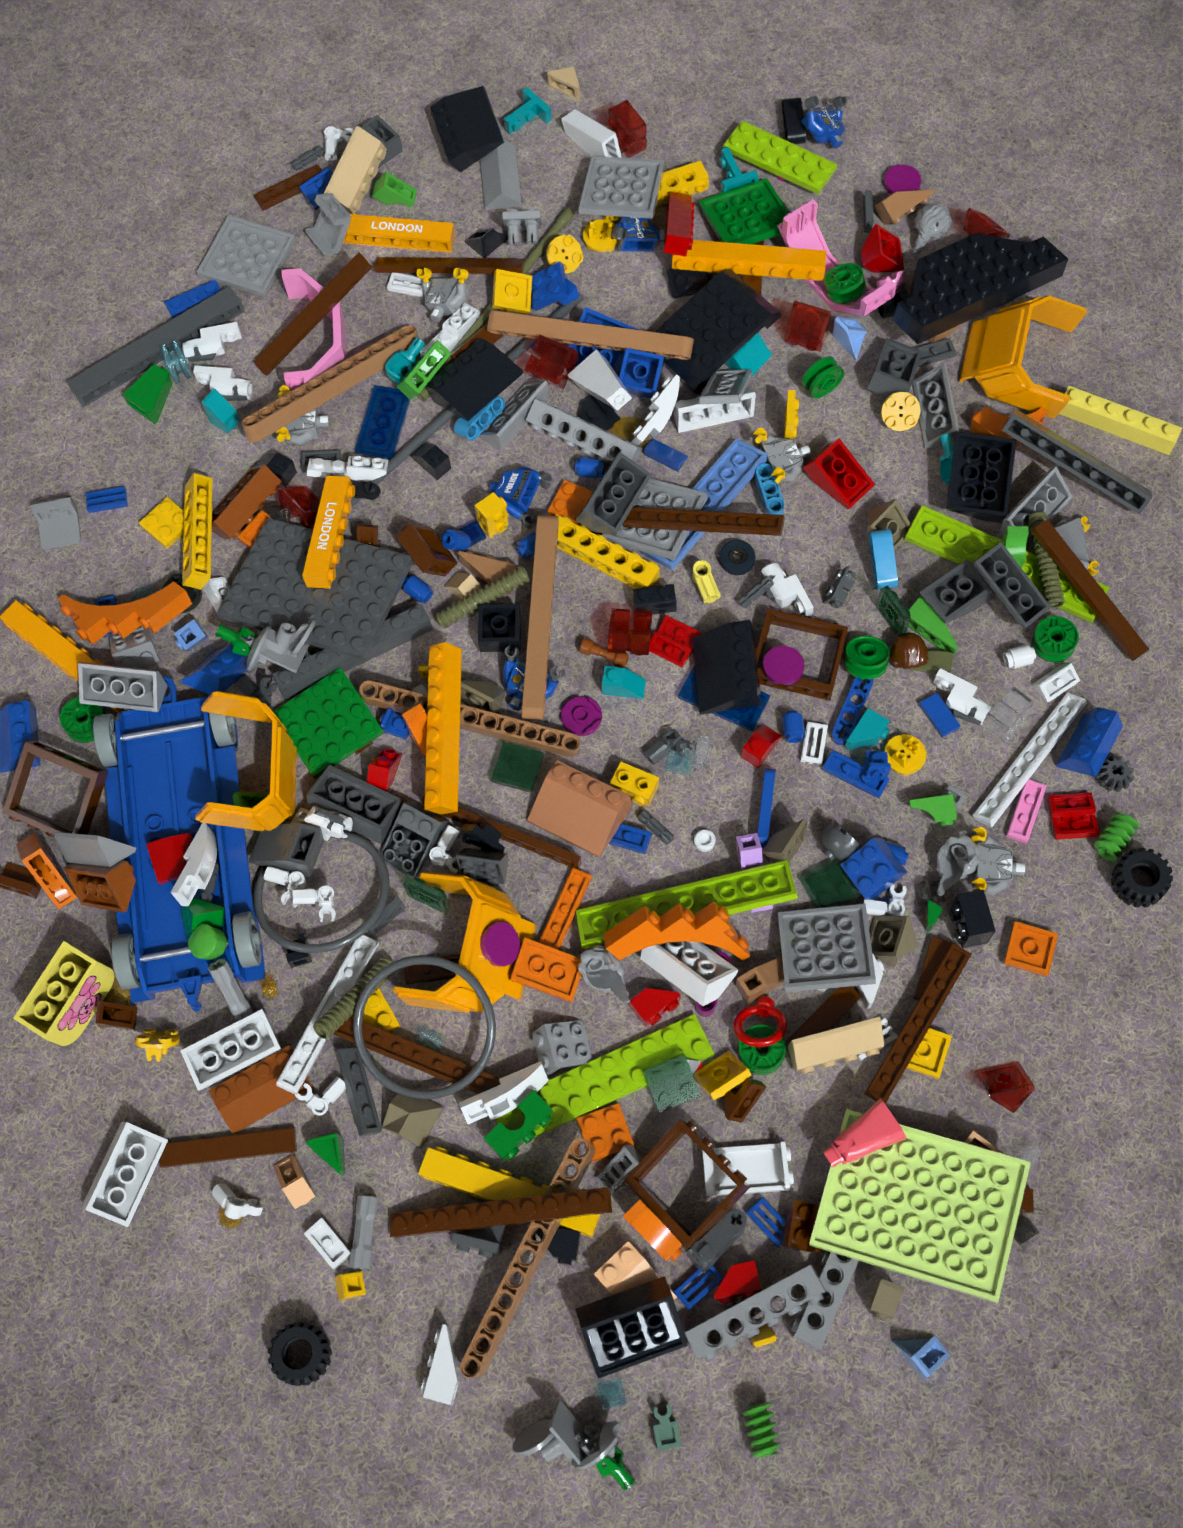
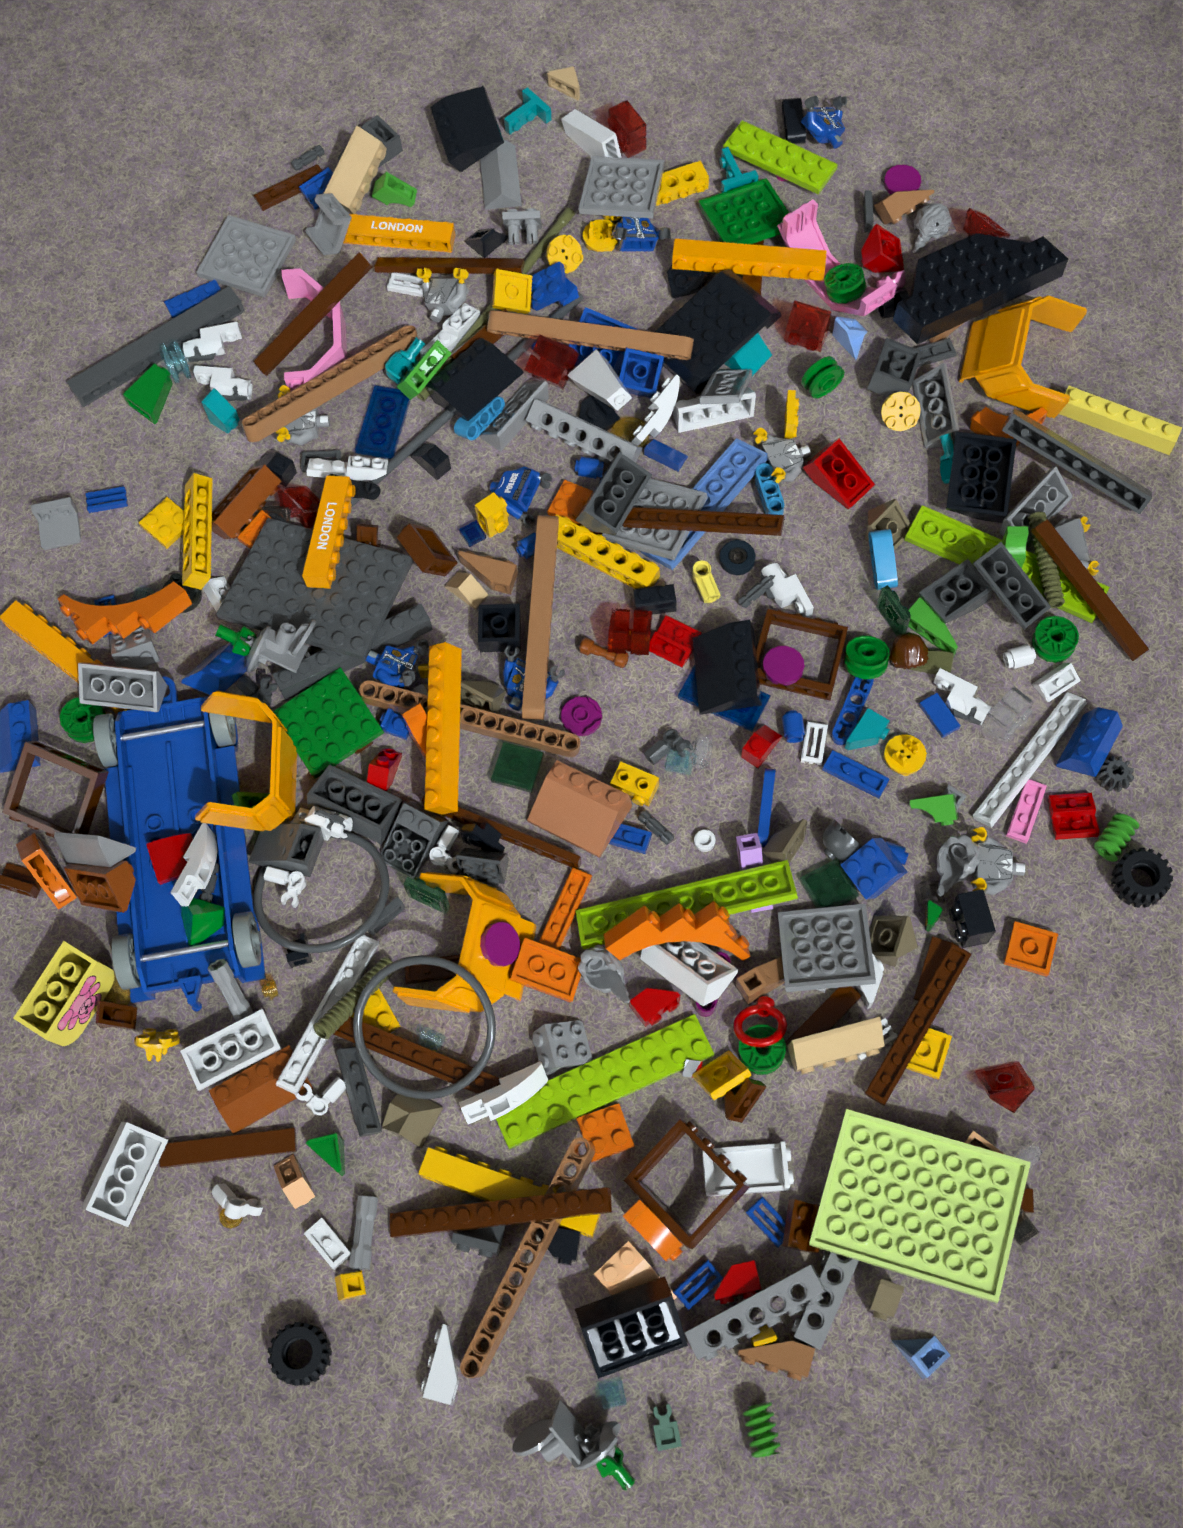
medium blue brick [174,619,209,651] -> none
bright green hair [188,924,227,960] -> none
white bar [292,885,336,922] -> none
white bar [324,126,353,161] -> none
blue brick [403,575,433,604] -> none
olive piece [436,566,530,629] -> none
blue brick [442,529,471,551] -> none
green arch [483,1090,554,1162] -> none
light grey slope [595,1145,644,1195] -> none
teal slope [602,666,646,699] -> none
clear green plate [642,1053,701,1113] -> none
red brick [664,191,695,257] -> none
dark grey piece [687,1209,747,1272] -> none
dark grey hinge [823,565,856,608] -> none
coral piece [823,1099,907,1168] -> none
white bar [863,885,907,916] -> none
blue bracket [865,751,891,779] -> none
none -> torso [366,639,429,689]
none -> medium nougat slope [737,1341,815,1381]

